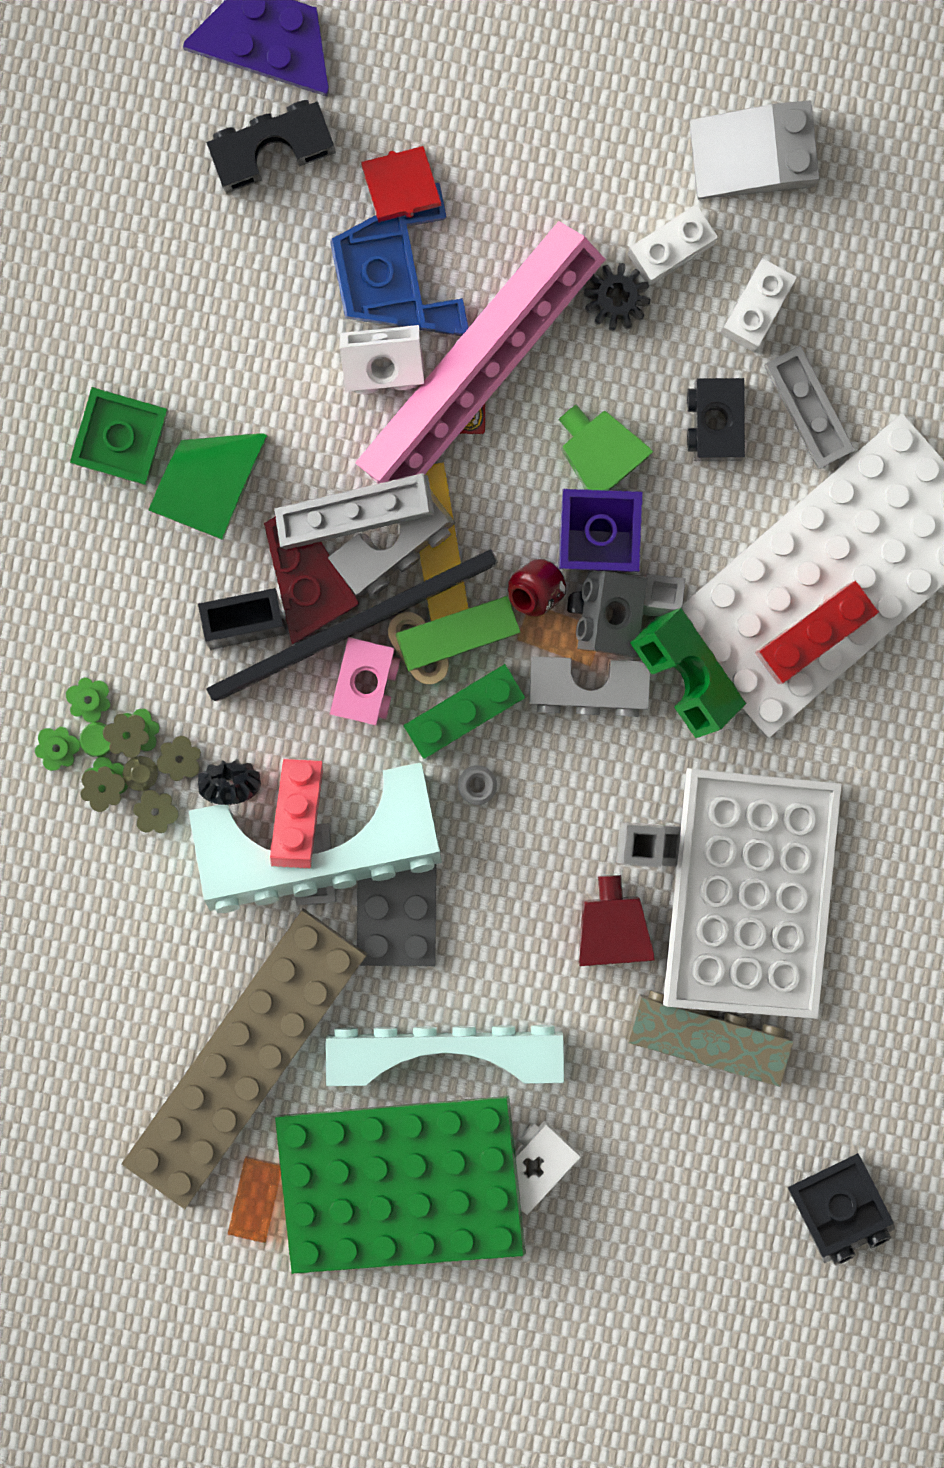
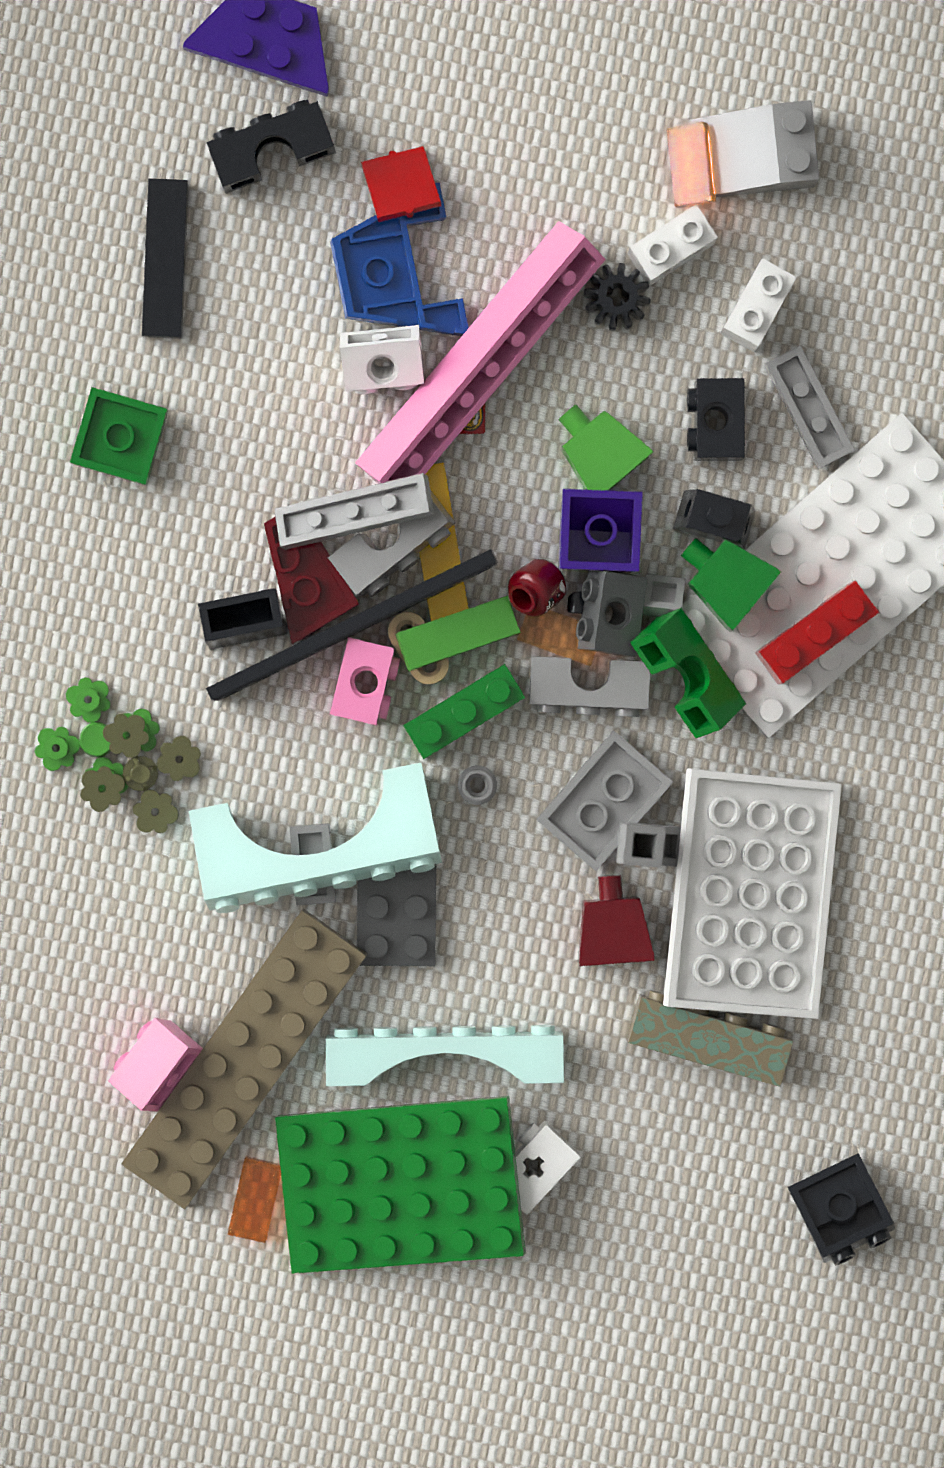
green slope [148,433,268,540] -> none
black gear [198,759,261,805] -> none
coral plate [270,759,323,868] -> none
none -> bright pink brick [108,1018,203,1112]
none -> black tile [142,178,189,339]
none -> light grey plate [536,730,673,871]
none -> clear orange tile [667,122,716,208]
none -> black torso [673,489,756,549]
none -> green torso [681,537,781,632]

